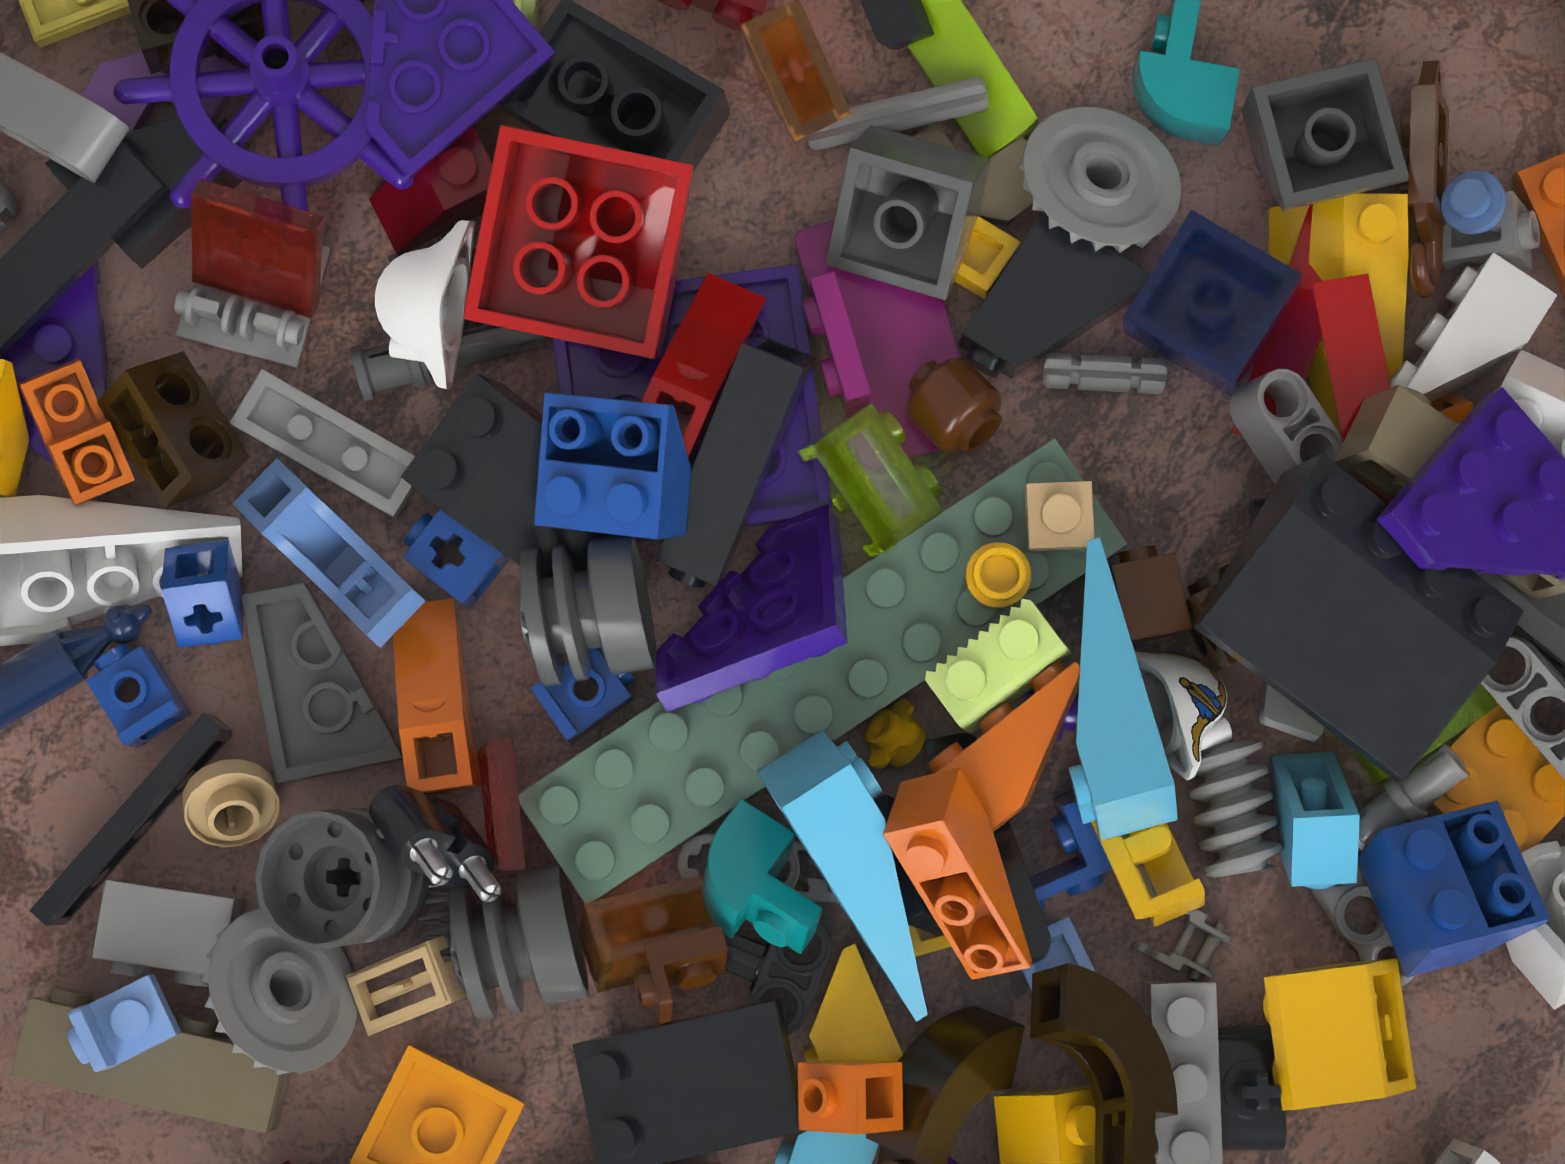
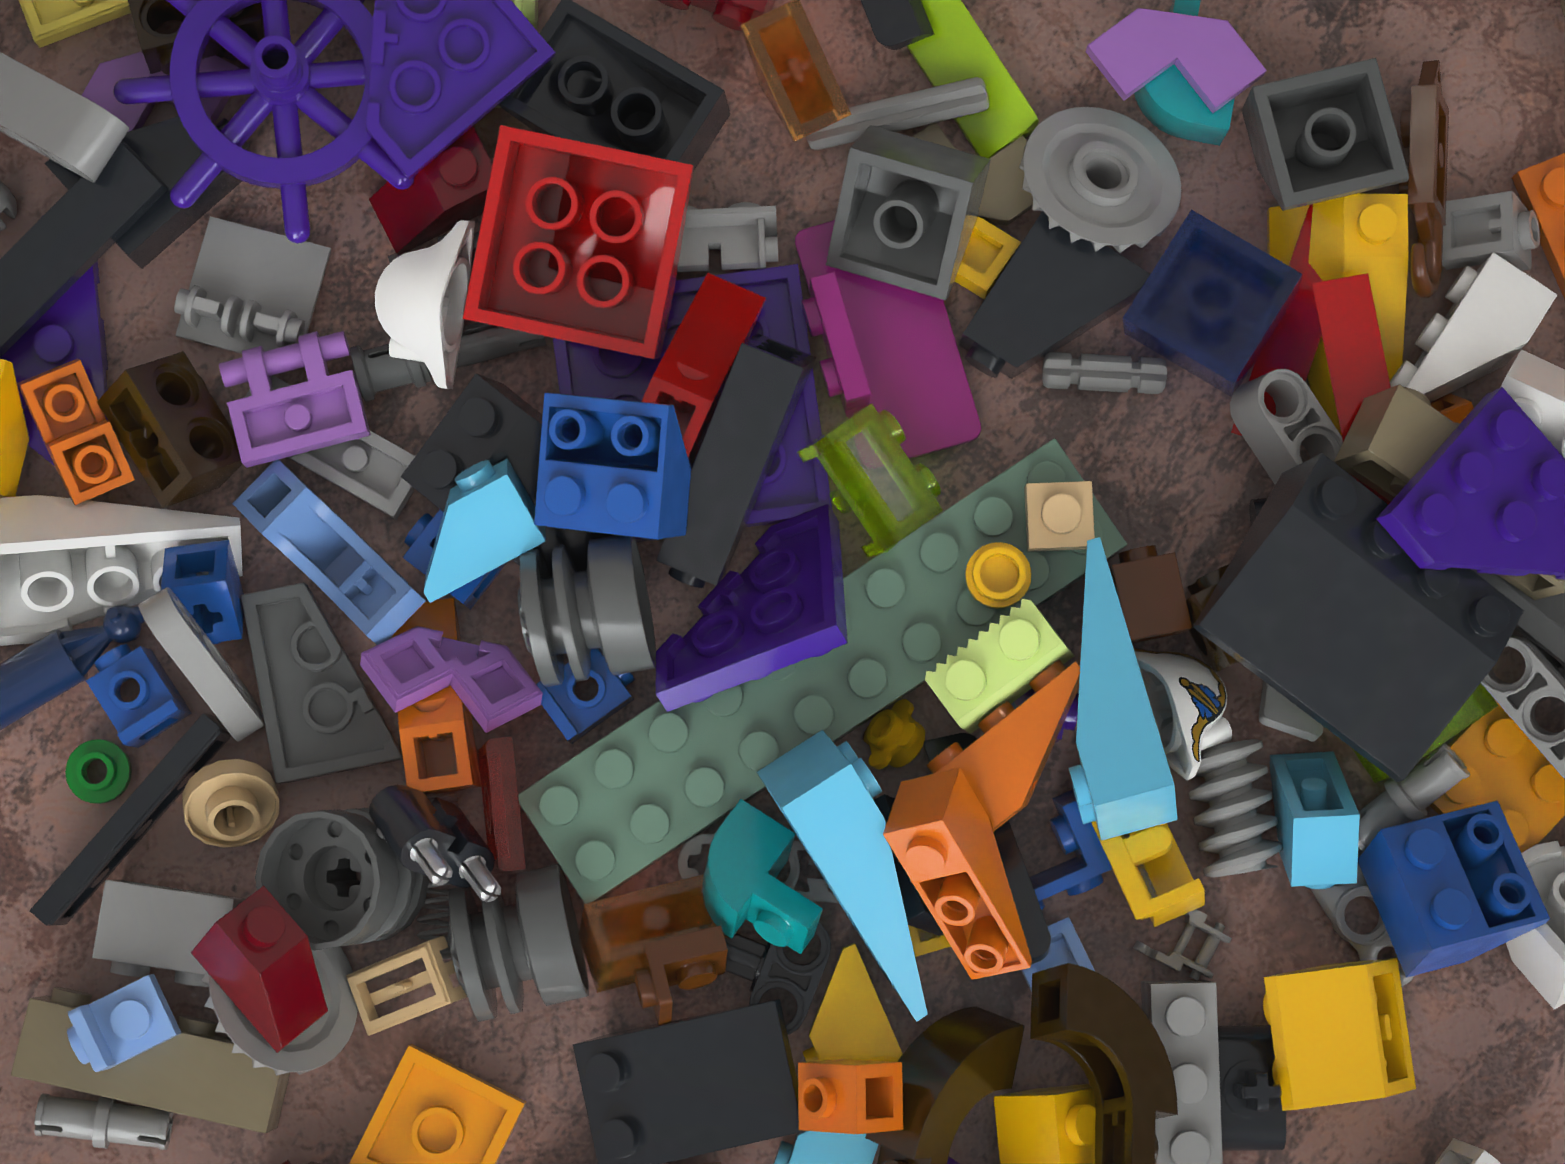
clear red tile [191,179,323,319] -> none
reddish brown head [907,358,1002,453] -> none
medium blue plate [1441,171,1507,234] -> none
none -> light grey pin [34,1093,174,1150]
none -> green plate [65,739,132,804]
none -> light grey beam [138,587,265,742]
none -> dark red slope [191,886,328,1053]
none -> medium lavender plate [219,331,371,468]
none -> medium lavender tile [360,626,543,733]
none -> medium azure slope [423,458,546,603]
none -> light grey hinge [677,202,779,272]
none -> medium lavender tile [1085,8,1267,113]

